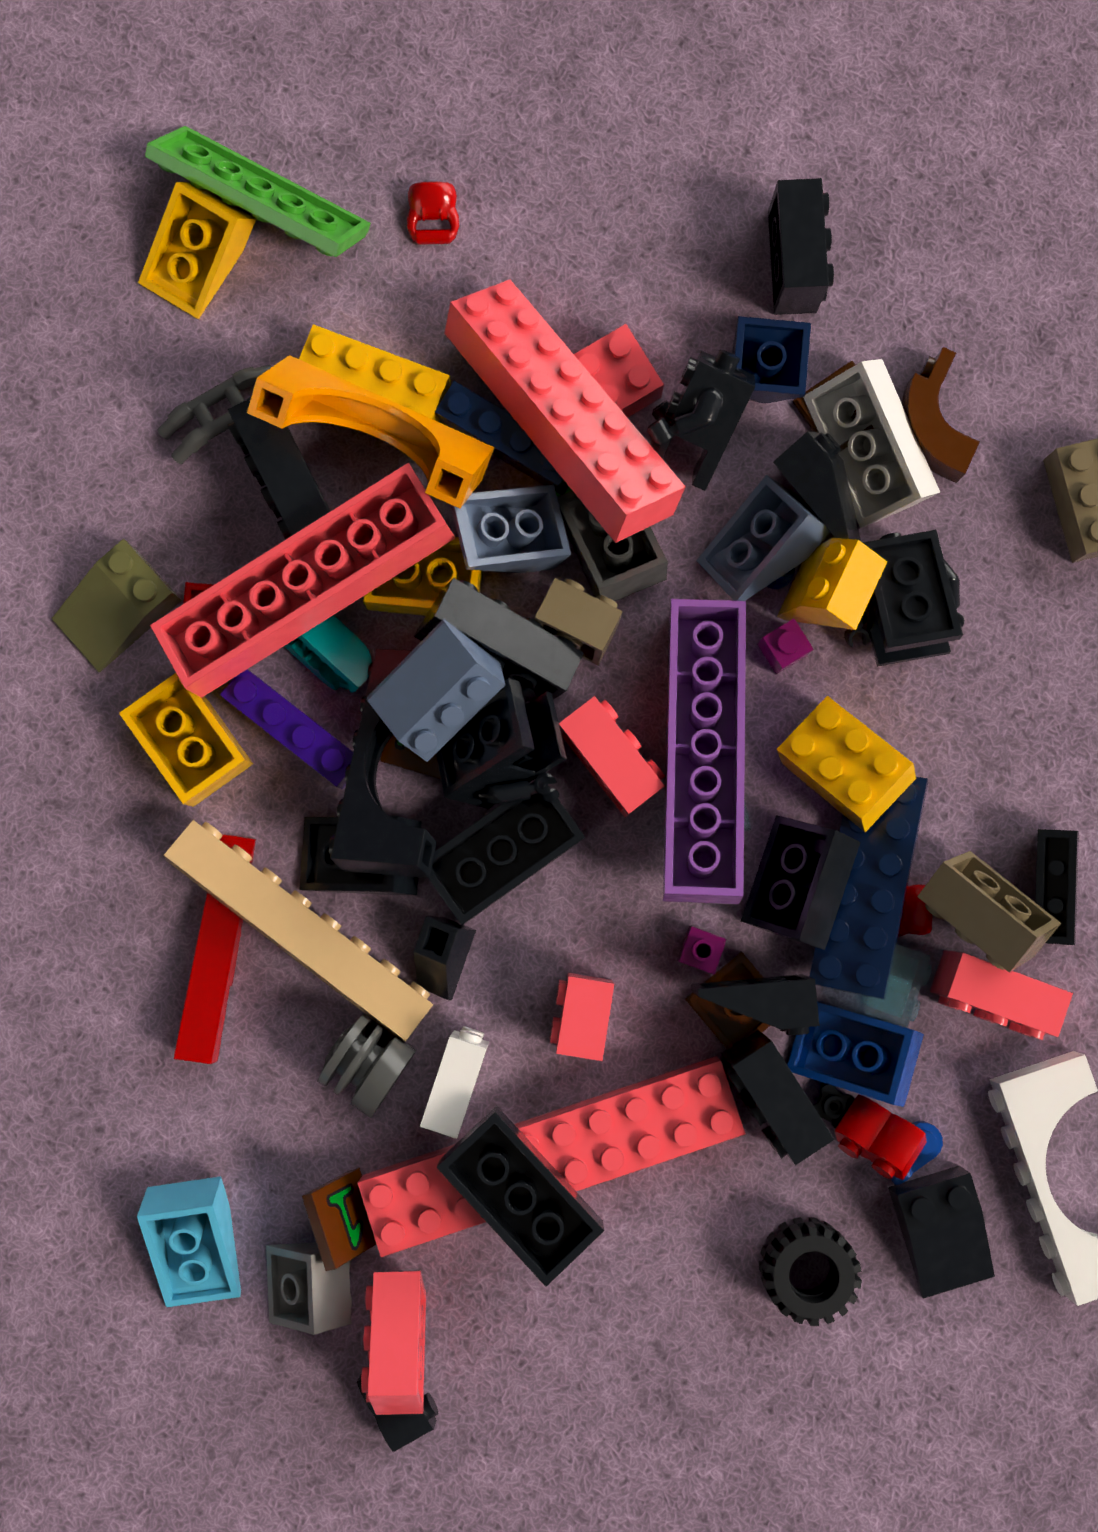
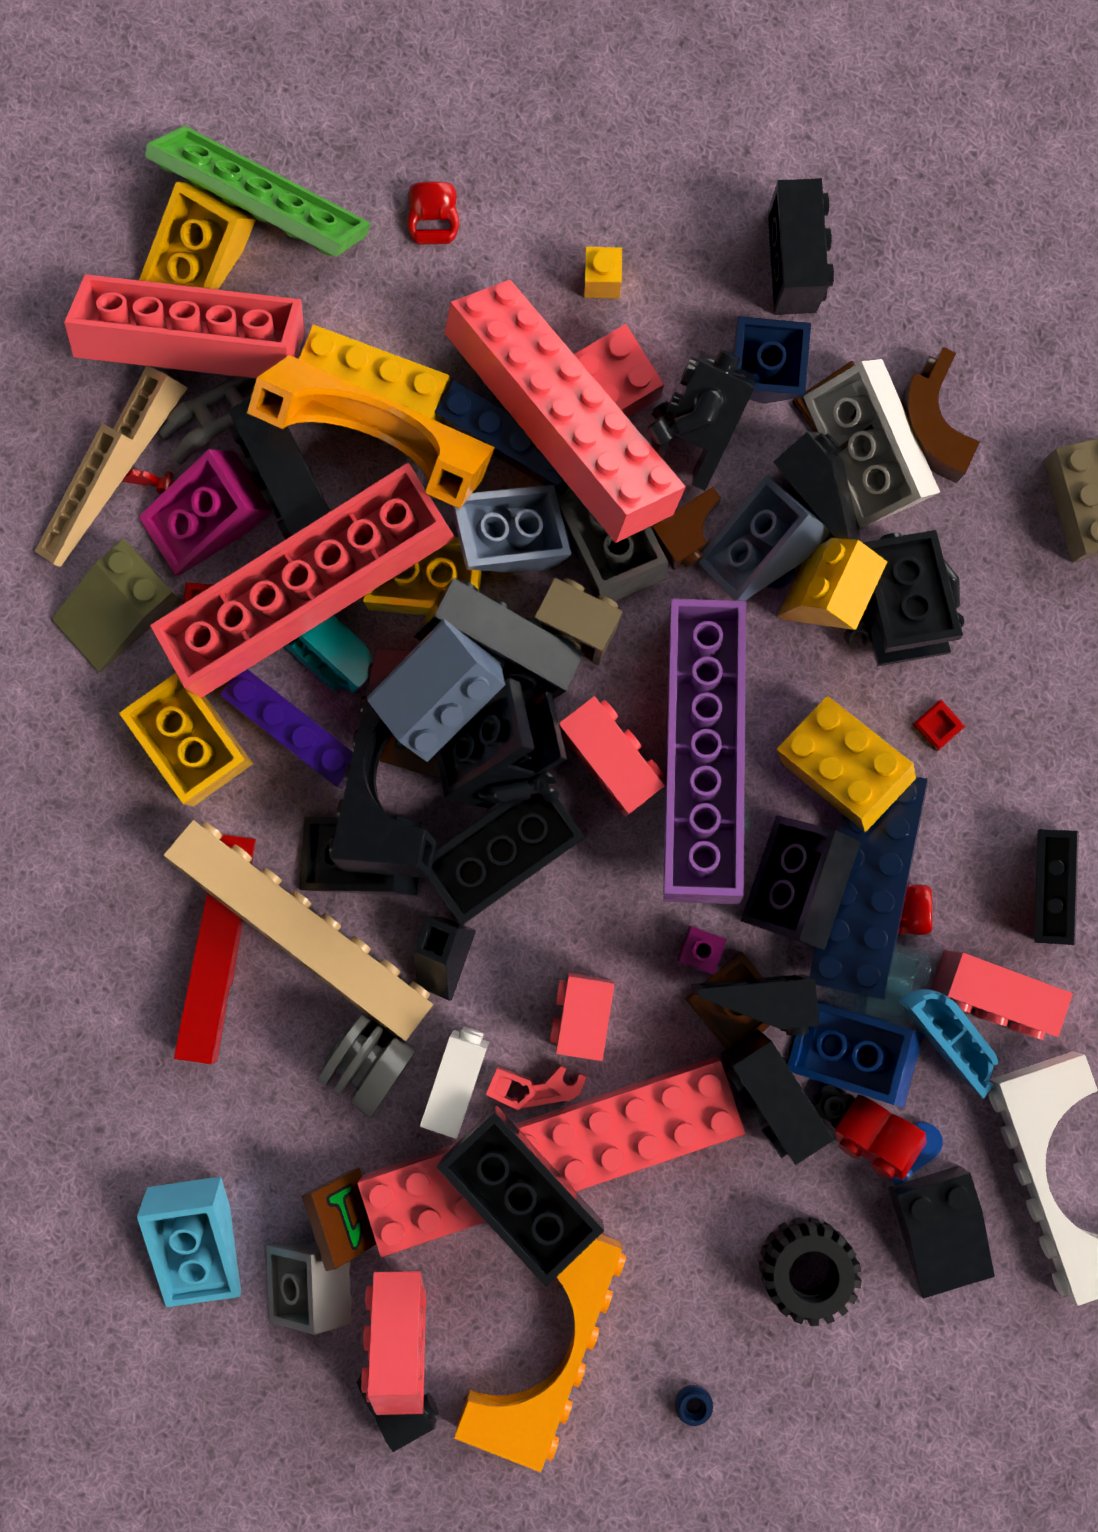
magenta brick [757,618,814,675] -> none
dark tan brick [917,851,1061,973] -> none
none -> tan slope [35,366,188,567]
none -> coral brick [64,274,305,379]
none -> red piece [122,468,174,495]
none -> dark pink slope [138,449,272,576]
none -> light orange arch [454,1234,626,1473]
none -> coral piece [486,1065,587,1111]
none -> yellow brick [584,246,622,299]
none -> reddish brown arch [652,487,721,570]
none -> dark blue plate [675,1385,713,1426]
none -> dark azure brick [897,989,998,1099]
none -> red tile [912,699,966,751]

